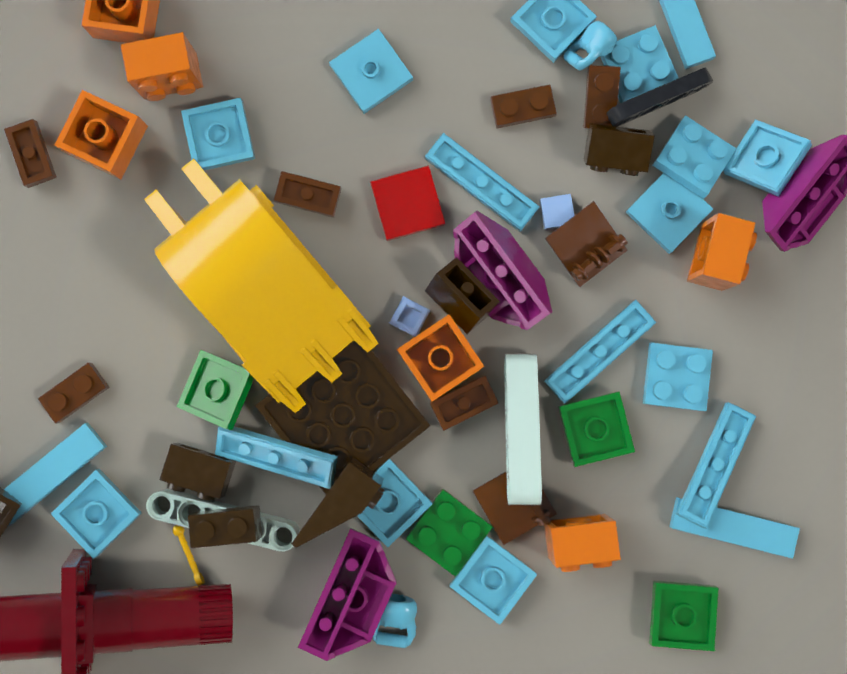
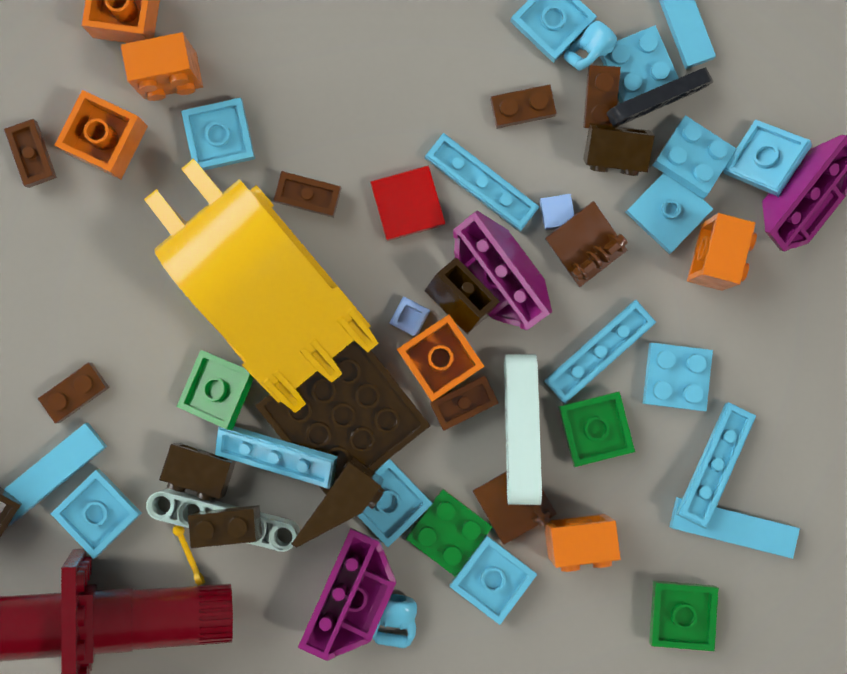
medium azure plate [329,28,413,114] -> none

